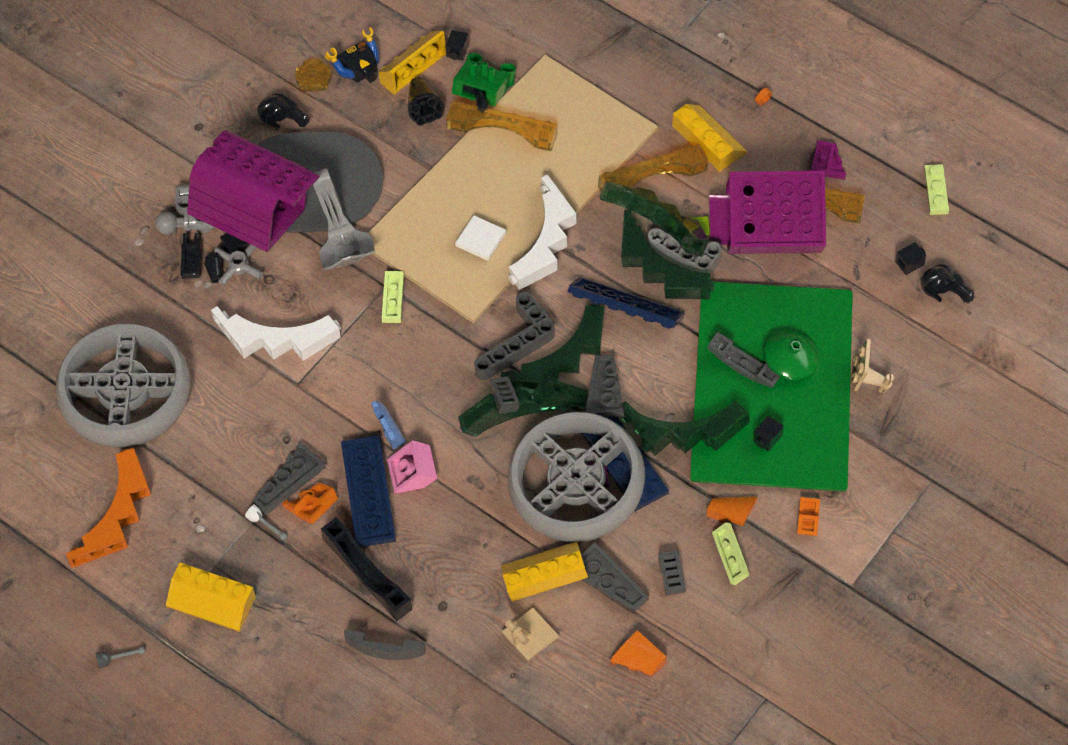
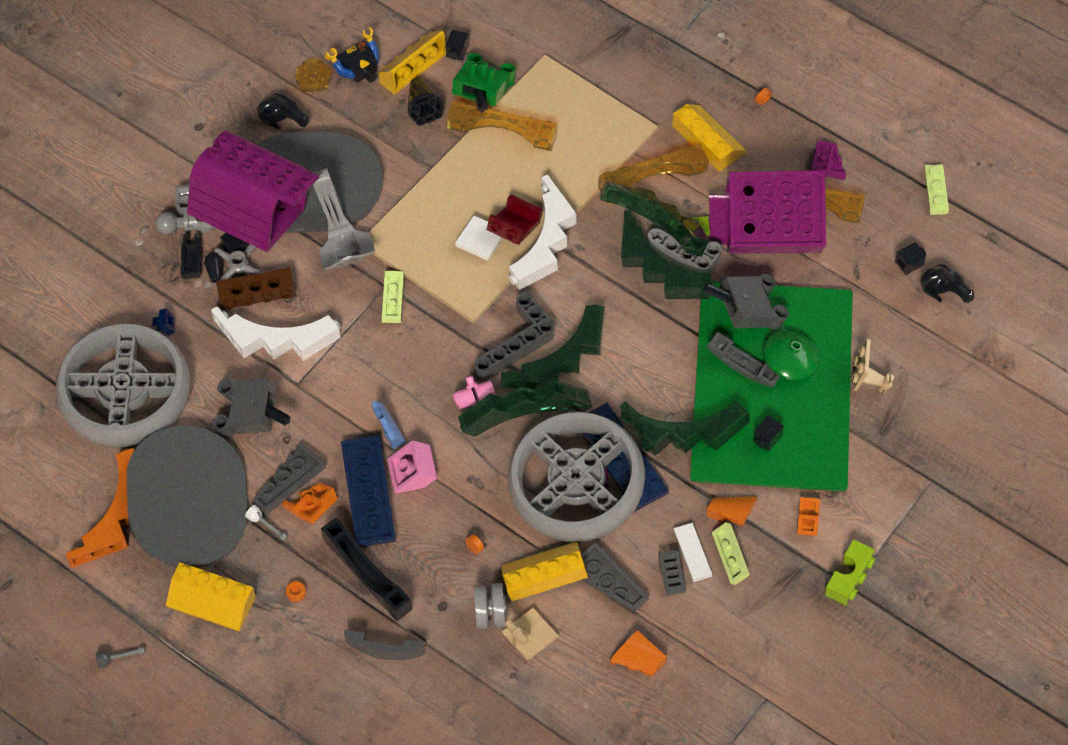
dark grey slope [489,376,520,414] -> none
dark blue plate [568,277,685,329] -> none
dark grey wing [585,355,624,418] -> none
none -> dark grey tile [126,425,247,568]
none -> clear blue tile [152,308,175,335]
none -> dark grey piece [212,378,291,437]
none -> reddish brown brick [216,268,295,310]
none -> orange tile [286,581,306,602]
none -> bright pink pin [452,376,496,414]
none -> orange tile [465,534,484,554]
none -> light grey wheel [474,583,506,629]
none -> dark red panel [486,194,543,245]
none -> white tile [673,523,712,582]
none -> dark grey piece [703,274,789,330]
none -> lime arch [825,539,876,606]

